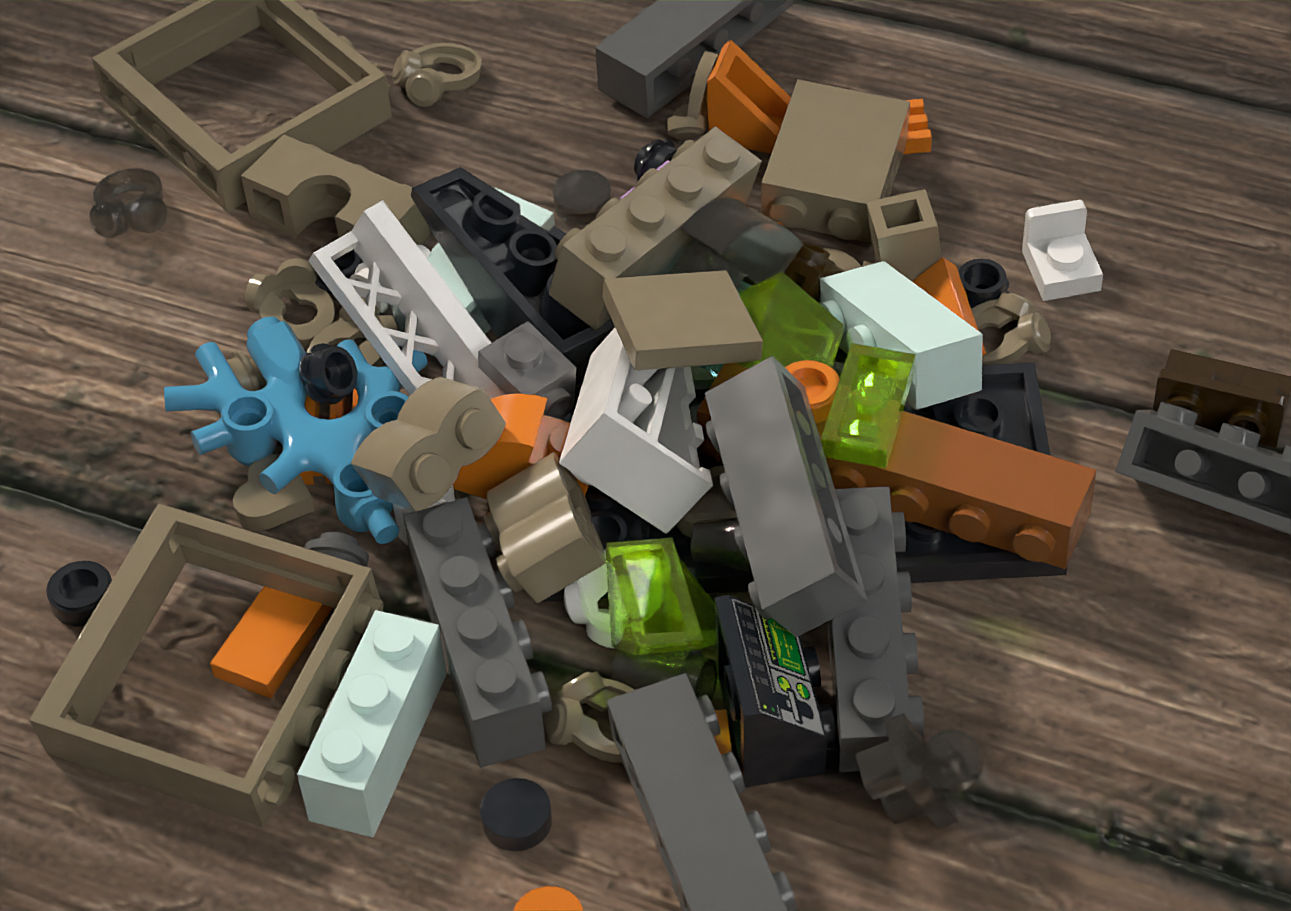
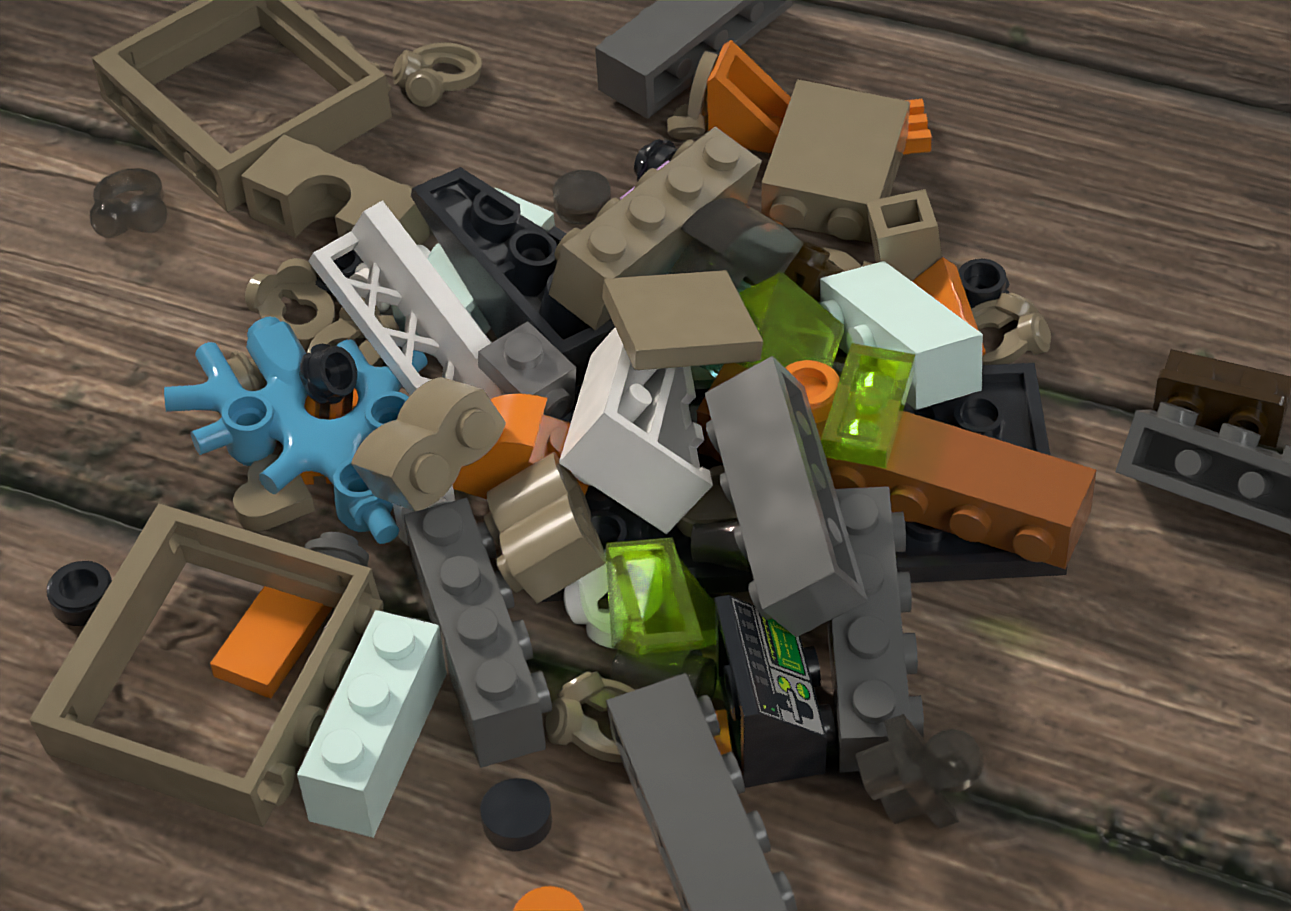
white bracket [1022,200,1103,301] -> none

